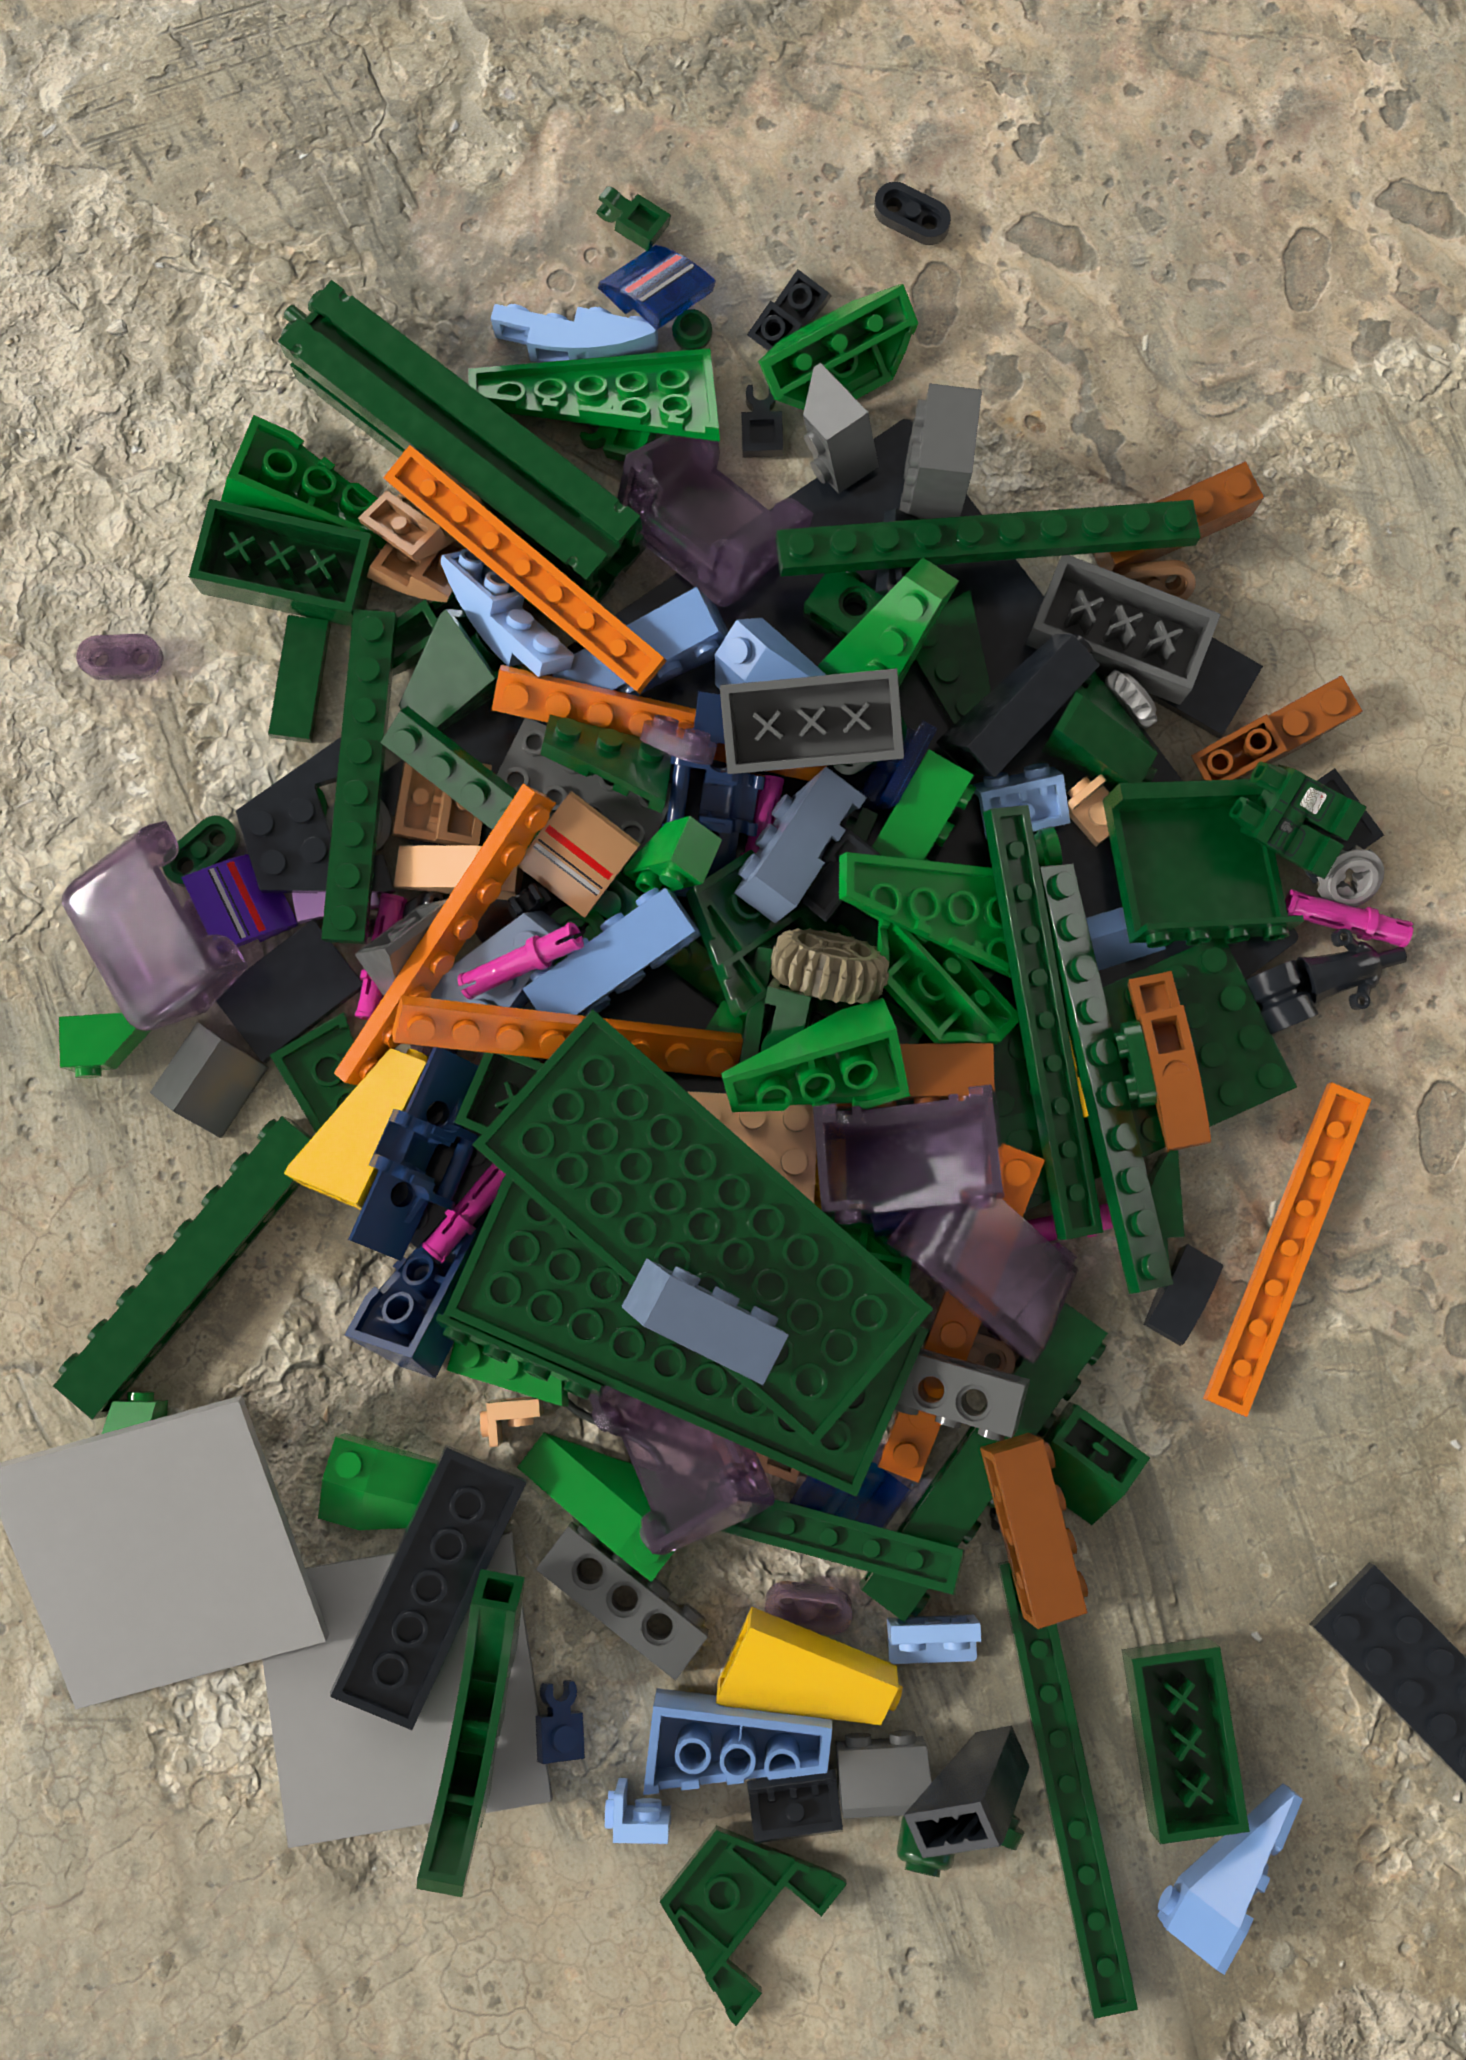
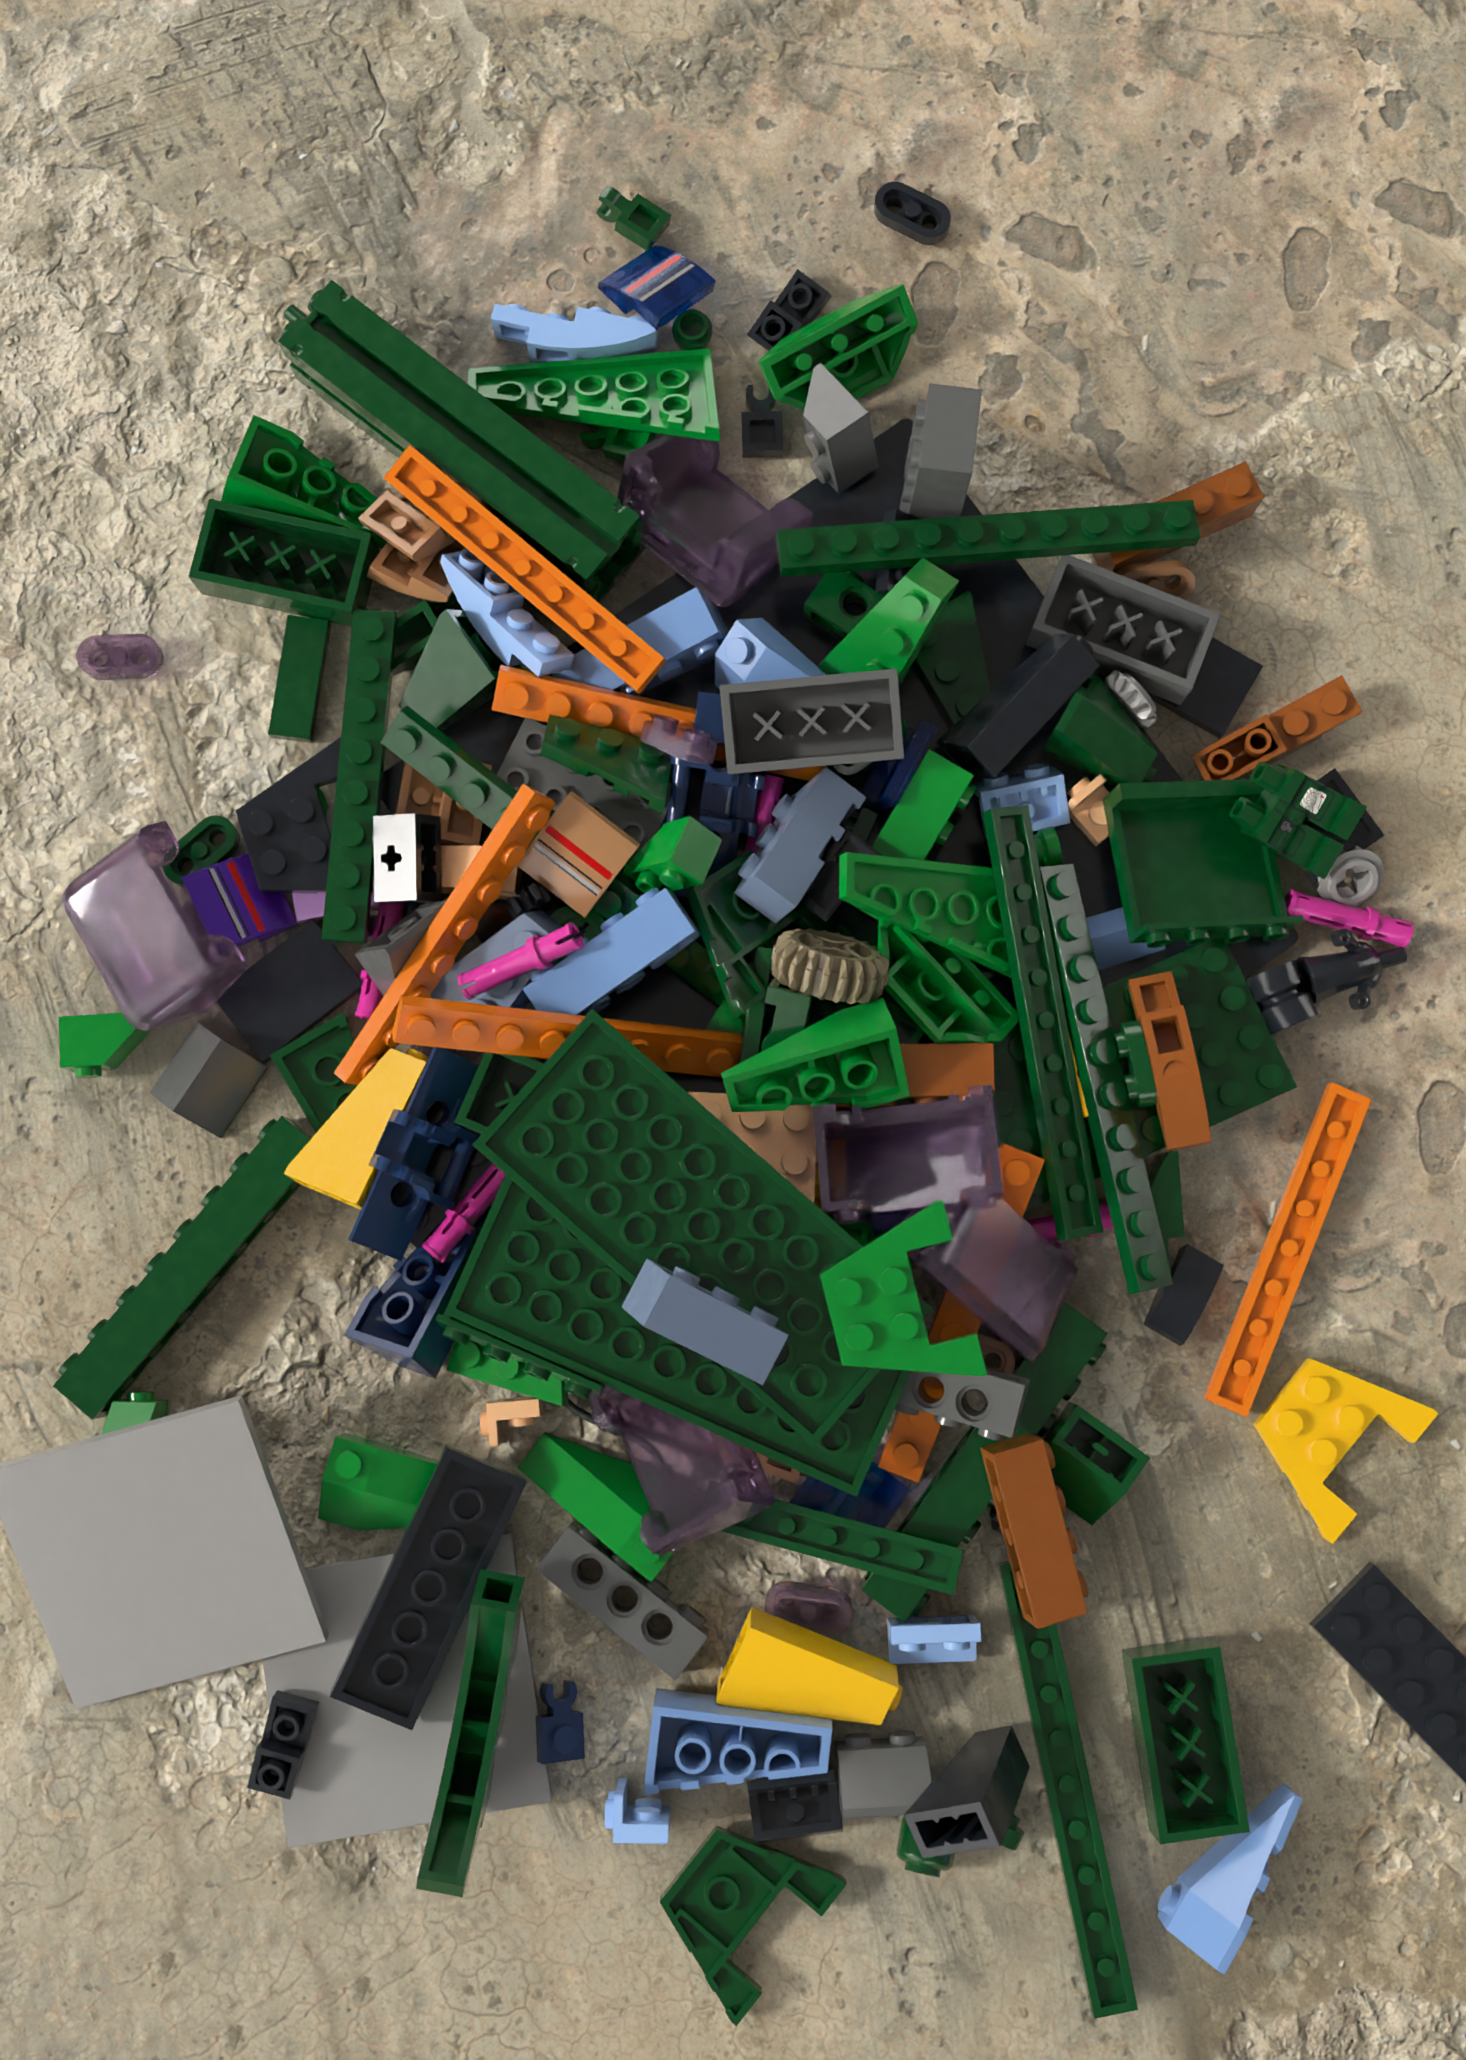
none -> black slope [247,1690,319,1800]
none -> brick [372,813,442,903]
none -> green wing [819,1200,987,1376]
none -> yellow wing [1253,1358,1439,1544]

